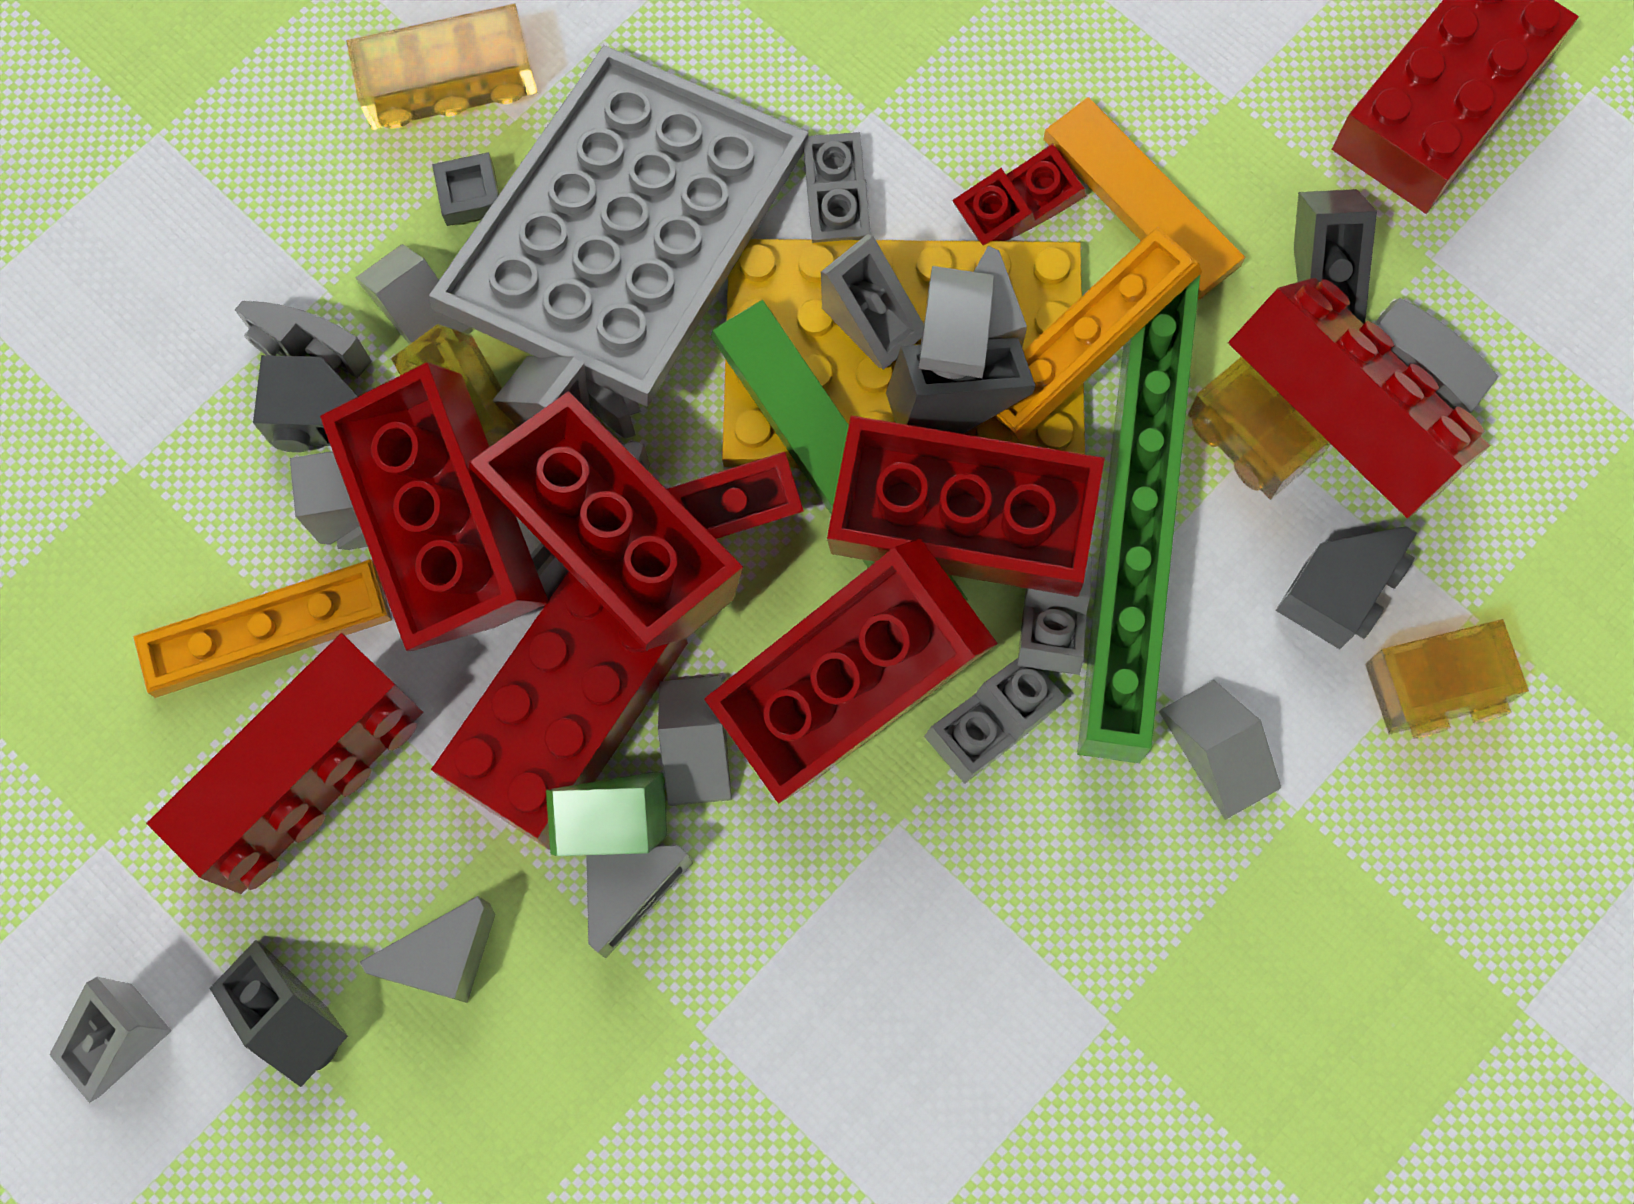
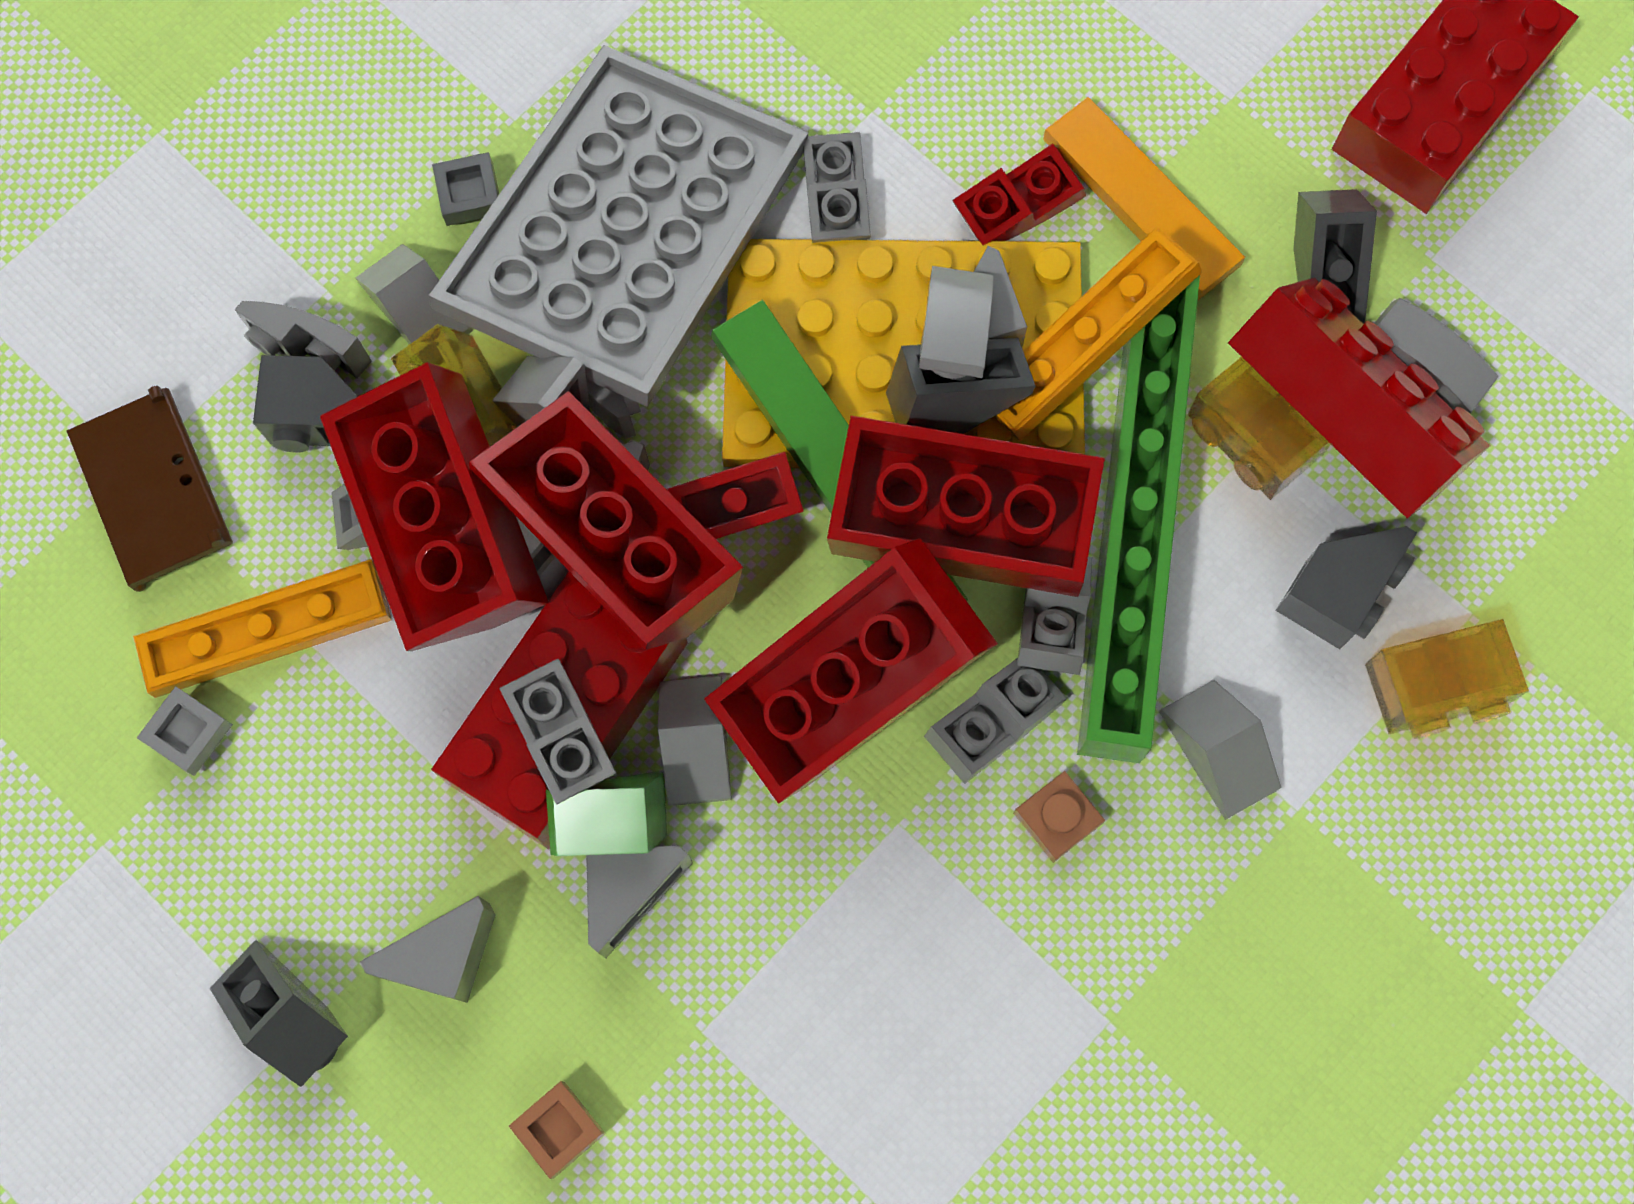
light grey slope [49,977,171,1103] -> none
red brick [146,633,424,894] -> none
light grey slope [290,451,360,545] -> none
clear yellow brick [346,3,538,129] -> none
light grey slope [821,234,924,369] -> none
none -> reddish brown door [66,386,233,592]
none -> light grey plate [137,686,233,776]
none -> light grey slope [499,659,617,805]
none -> nougat plate [509,1081,606,1179]
none -> nougat plate [1013,771,1105,863]

